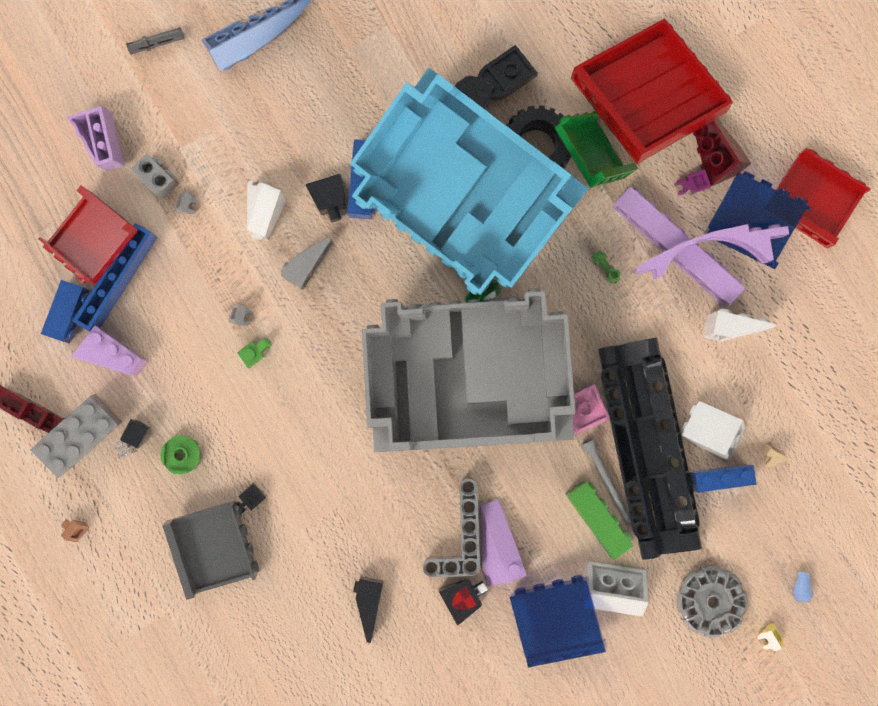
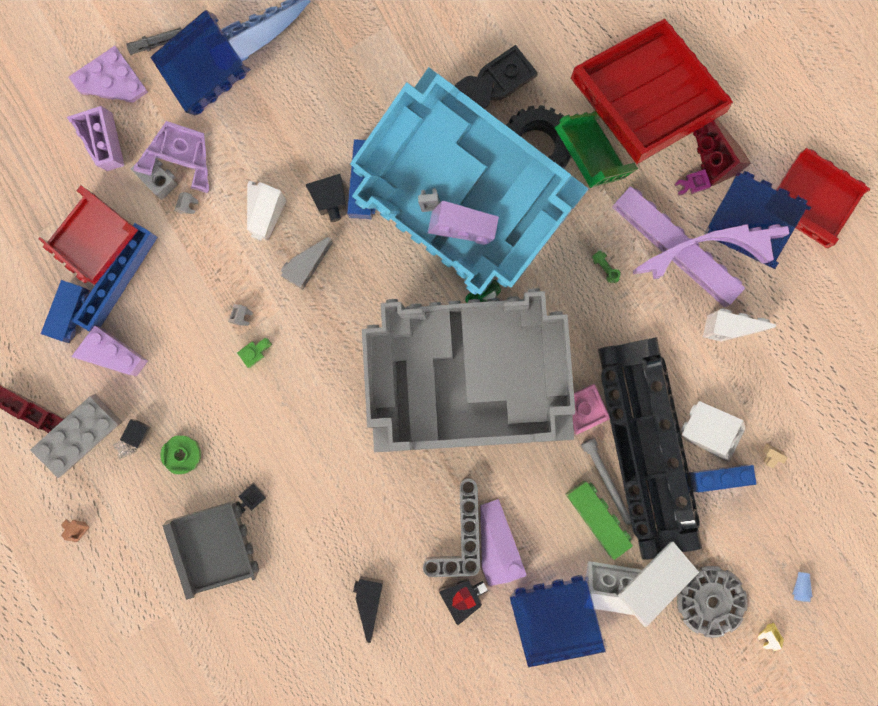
none -> lavender plate [69,46,148,103]
none -> lavender wing [133,121,209,193]
none -> clear blue panel [150,10,251,115]
none -> light grey tile [418,188,441,212]
none -> lavender wedge [428,201,499,245]
none -> white tile [618,542,699,627]

